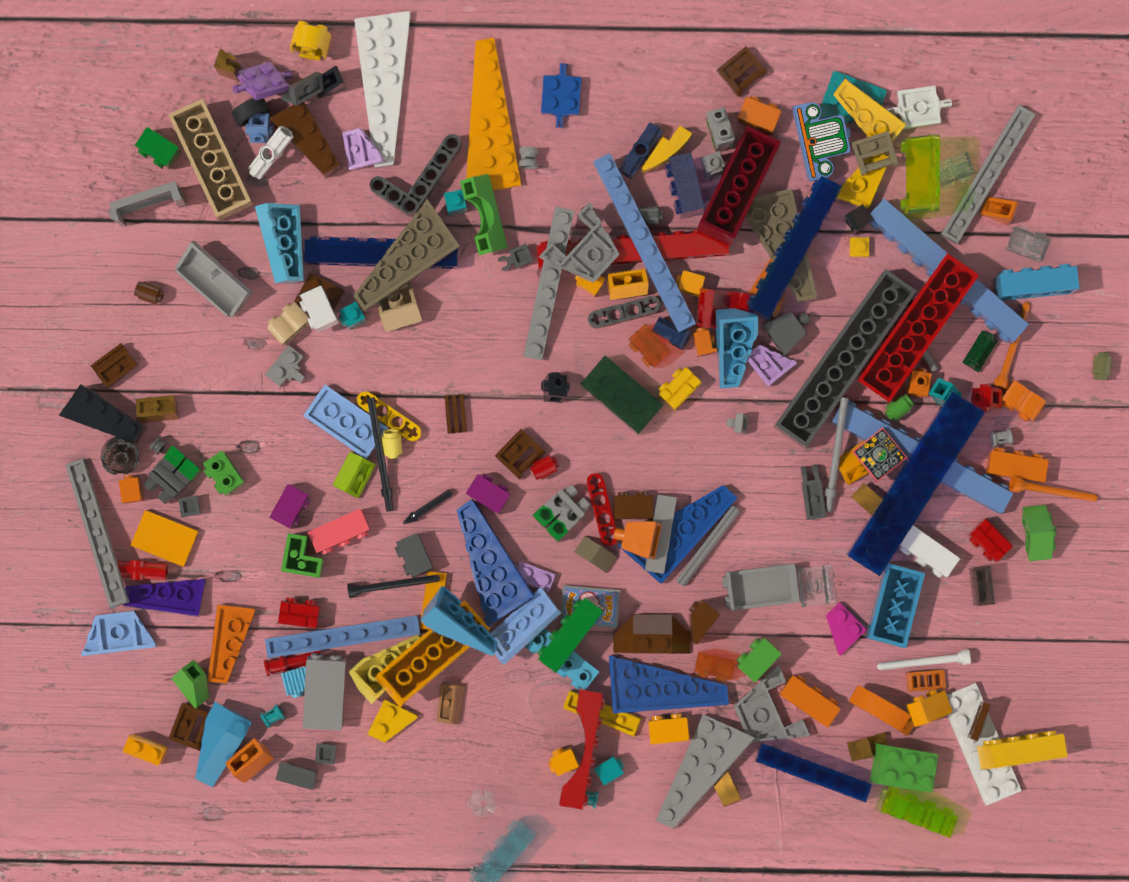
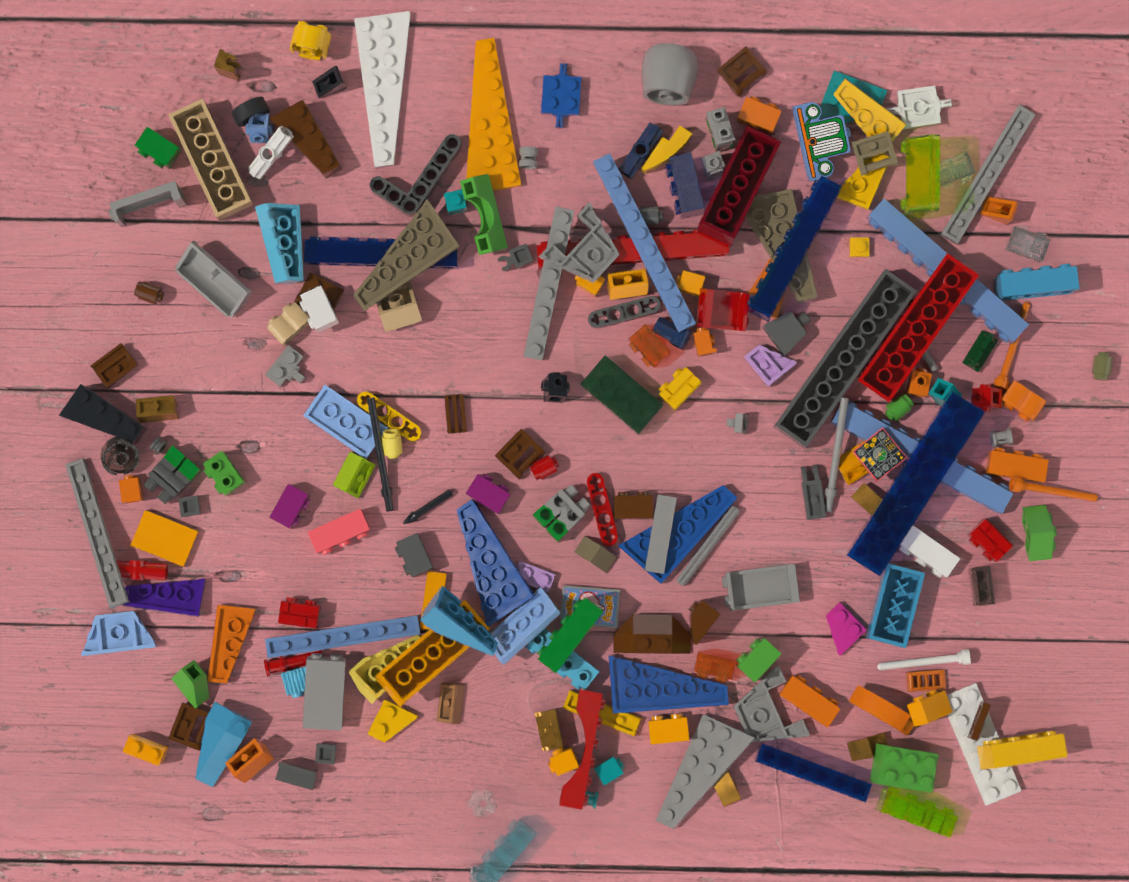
medium lavender plate [233,62,293,100] -> none
teal bush [260,704,285,728] -> none
dark grey panel [281,71,324,106] -> none
bright green brick [281,533,325,578] -> none
teal brick [339,302,367,330] -> none
lavender wing [342,128,385,170] -> none
black piece [347,575,440,598] -> none
orange torso [614,522,662,560] -> none
dark azure wedge [716,308,758,389] -> none
clear brick [797,565,837,607] -> none
black slope [843,204,874,235] -> none
none -> pearl gold hinge [535,709,563,751]
none -> light grey piece [642,43,698,106]

